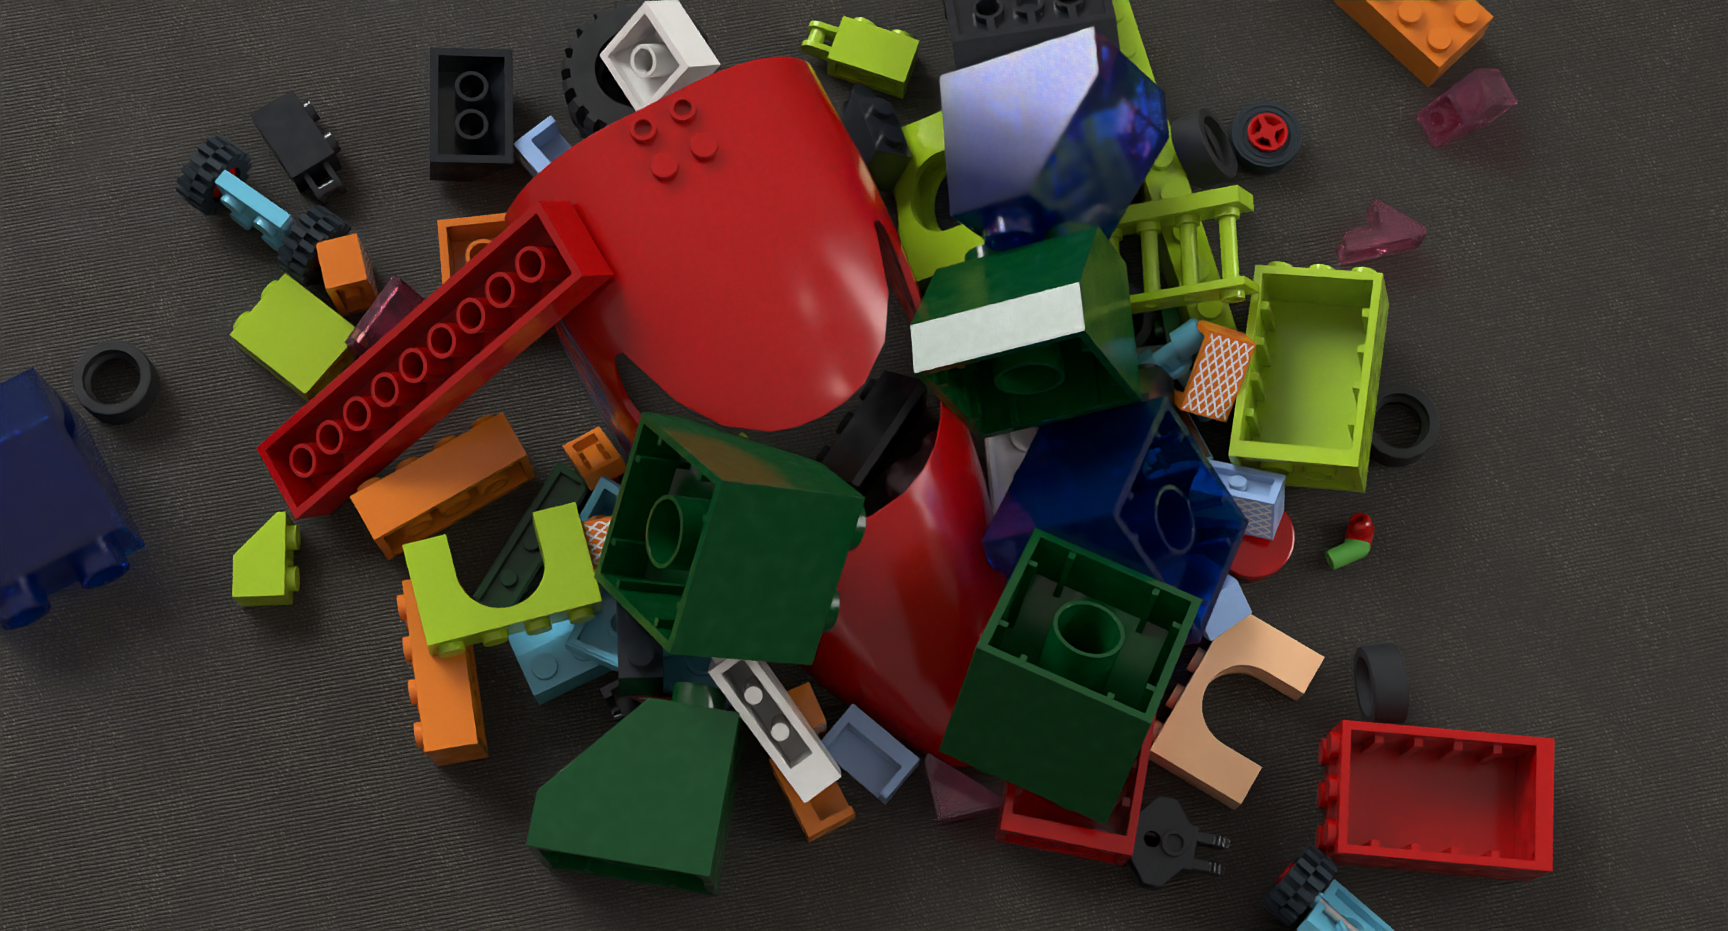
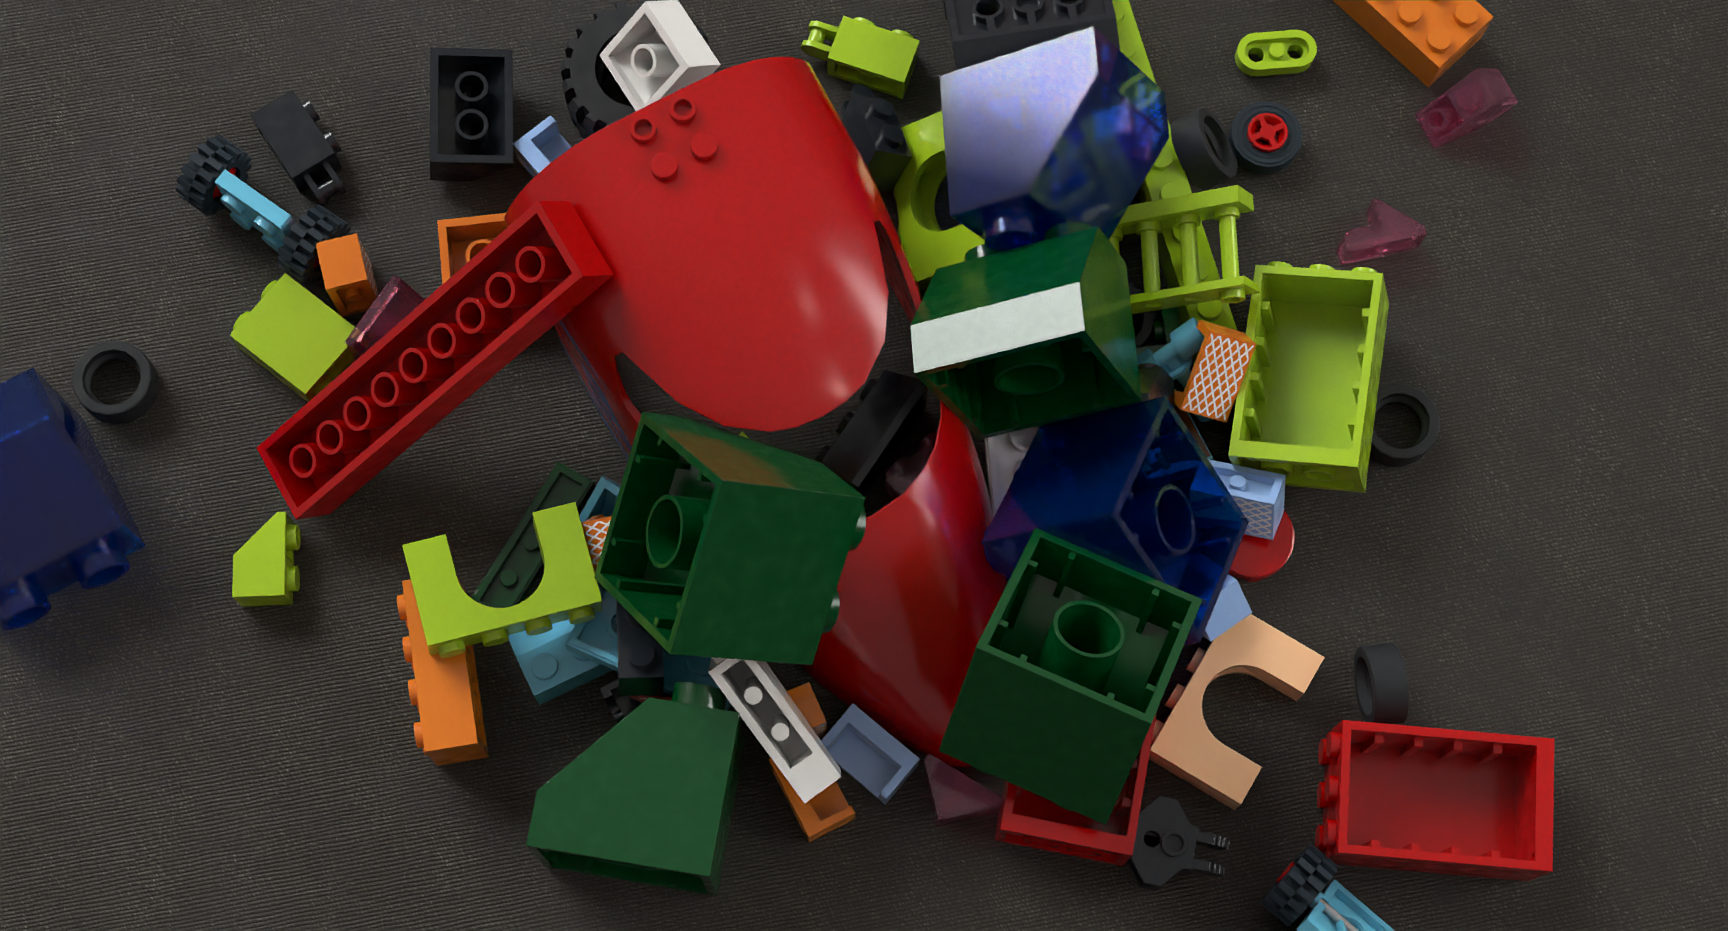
orange brick [350,412,536,560] -> none
orange tile [563,426,626,491] -> none
arm [1325,513,1375,571] -> none
none -> lime plate [1235,30,1317,76]

